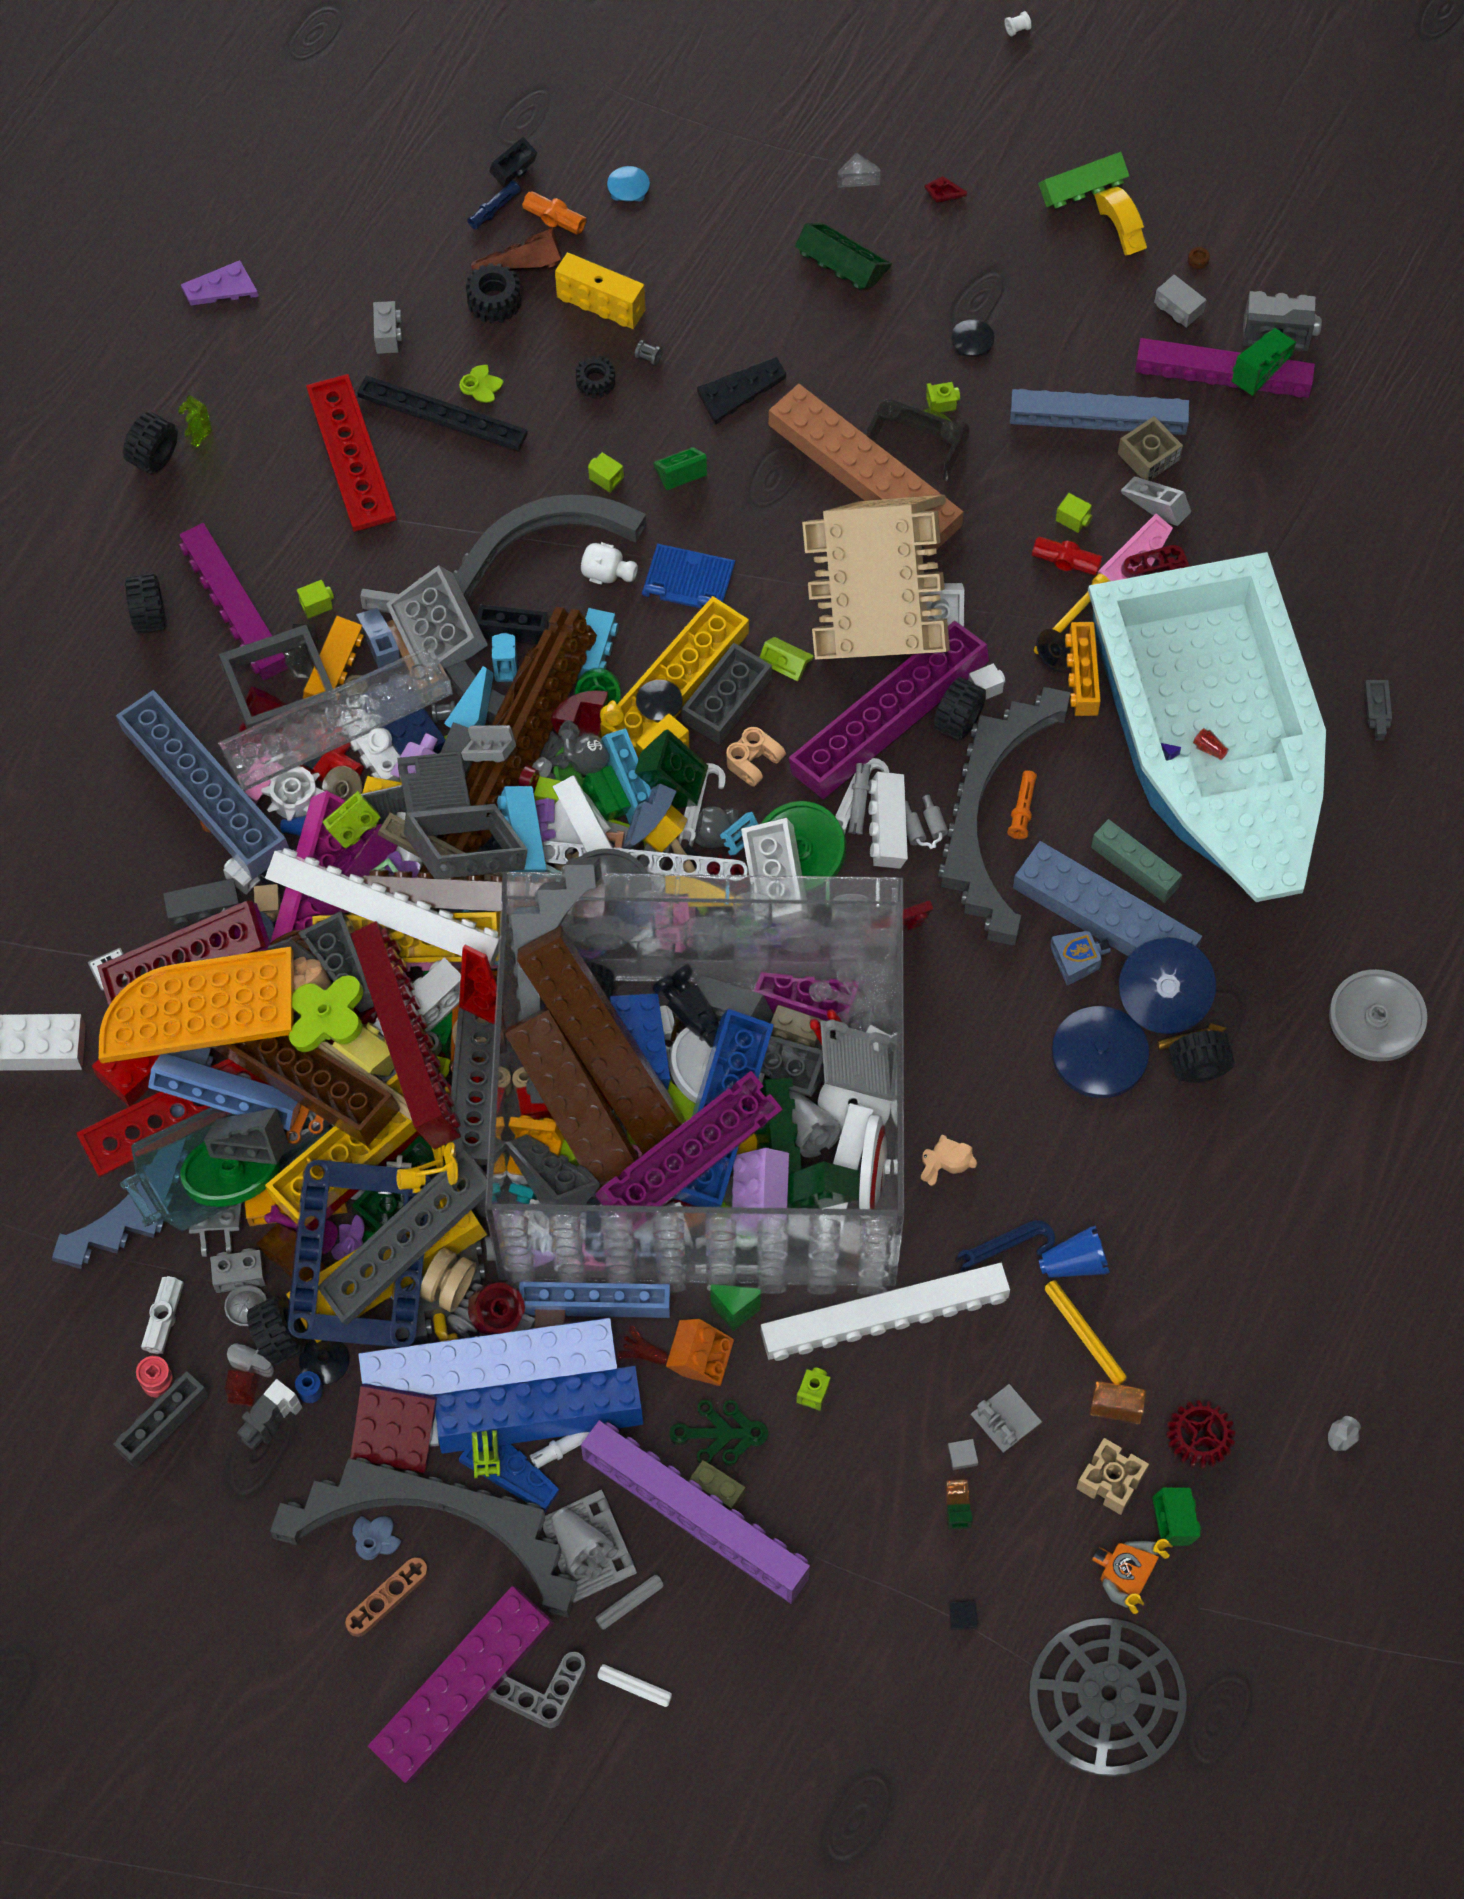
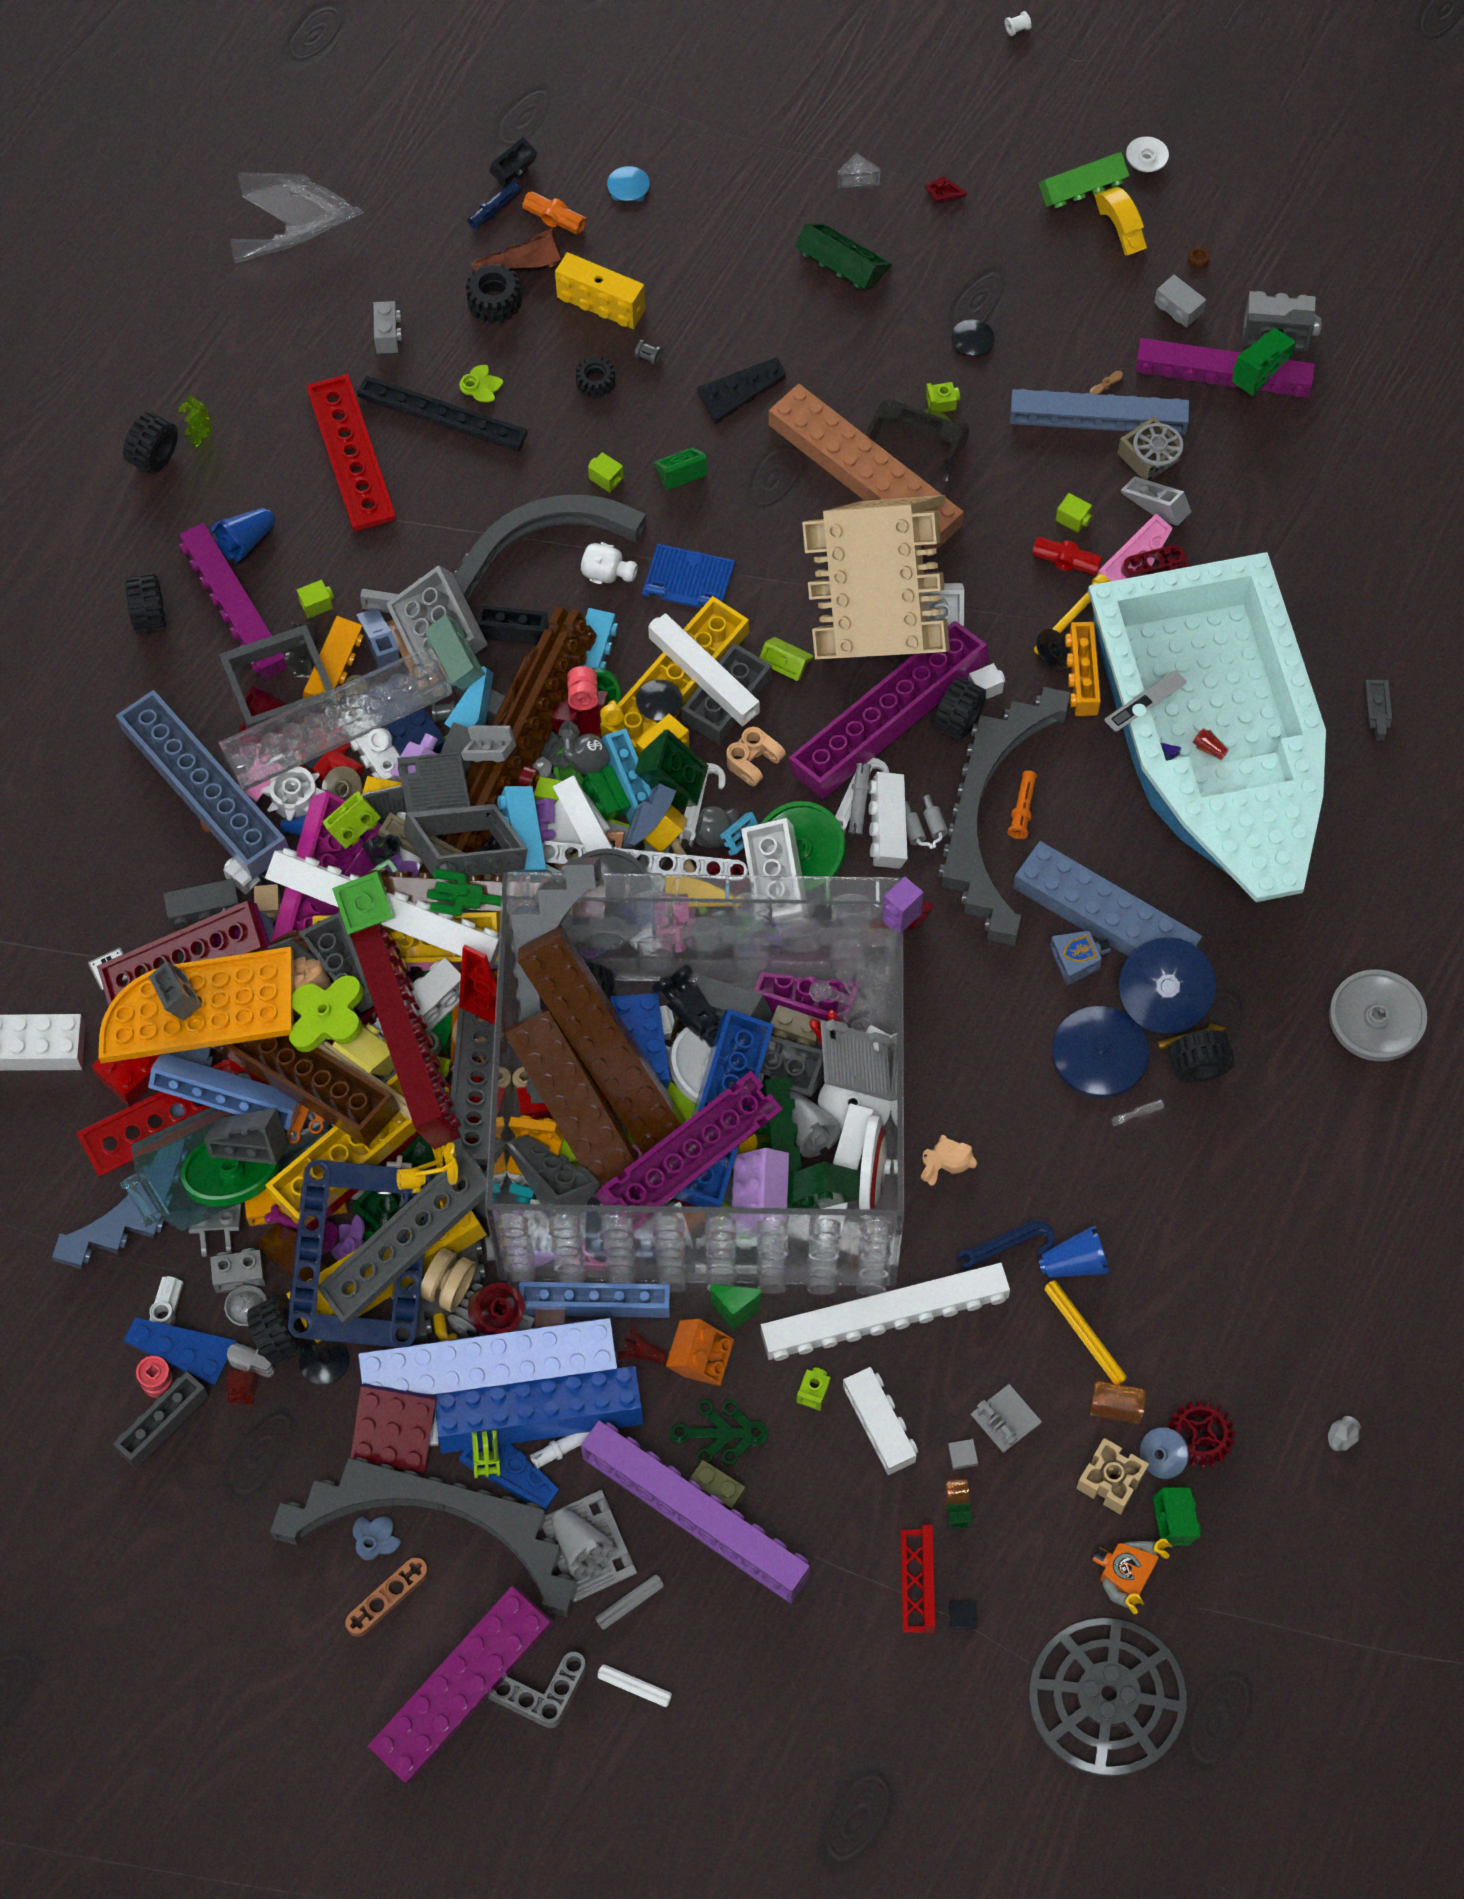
medium lavender wing [181,260,258,305] -> none
dark grey hips [237,1379,302,1451] -> none
blue brick [295,1371,323,1403] -> none
medium azure brick [492,633,518,682] -> none
sand green brick [1091,819,1182,903] -> none
none -> blue wing [123,1317,236,1387]
none -> dark grey brick [149,961,202,1021]
none -> blue cone [211,508,275,563]
none -> clear windscreen [230,172,363,263]
none -> bright green plate [332,871,395,935]
none -> black piece [361,834,402,866]
none -> sand green brick [424,614,485,690]
none -> green plant [427,868,509,916]
none -> coral wheel [567,666,598,710]
none -> white brick [648,613,760,727]
none -> white brick [843,1367,918,1475]
none -> medium lavender brick [882,877,924,934]
none -> red fence [901,1525,935,1633]
none -> medium nougat piece [1090,371,1123,395]
none -> light grey sticker [1105,671,1187,731]
none -> clear piece [1111,1099,1164,1126]
none -> white dish [1126,137,1169,172]
none -> light grey wheel [1133,423,1184,468]
none -> sand blue dish [1140,1427,1189,1479]

